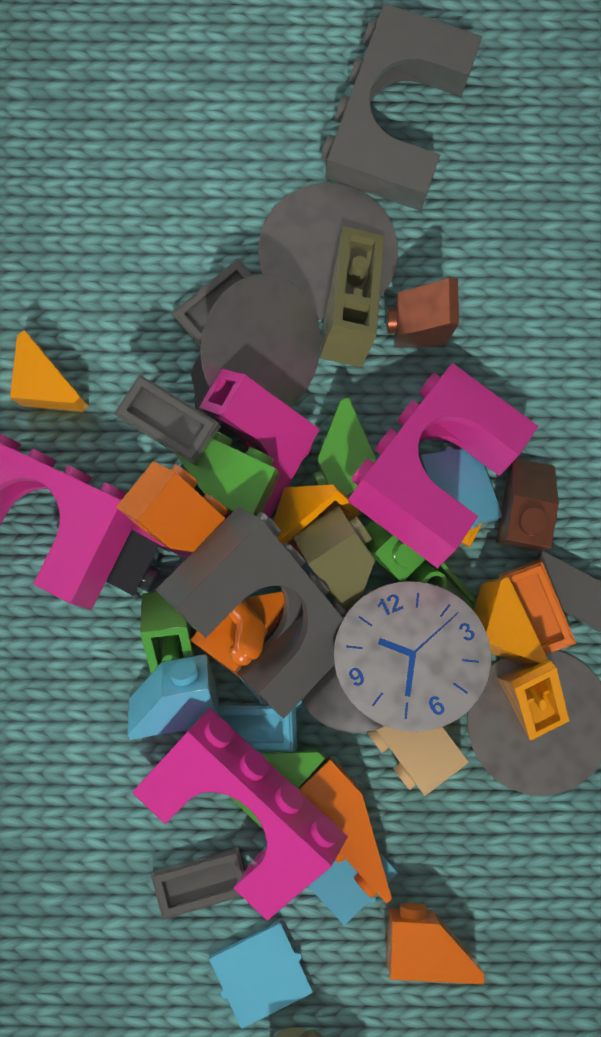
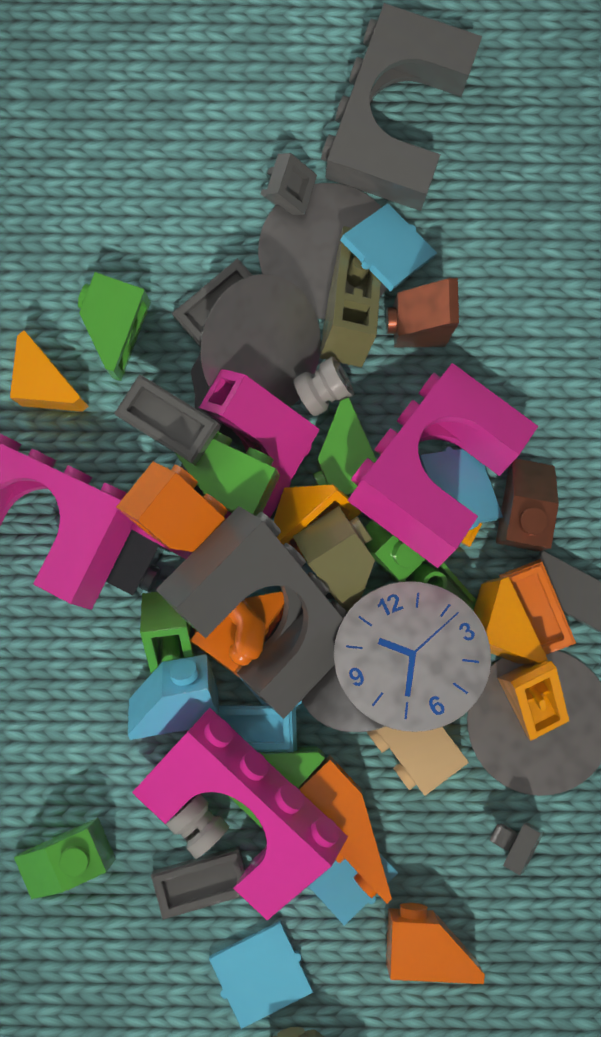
none -> bright green slope [14,817,116,900]
none -> bright green slope [78,272,151,381]
none -> light grey wheel [166,794,230,859]
none -> dark grey tile [261,153,317,215]
none -> light grey wheel [294,357,354,416]
none -> medium azure piece [340,203,437,292]
none -> dark grey tile [490,823,544,876]

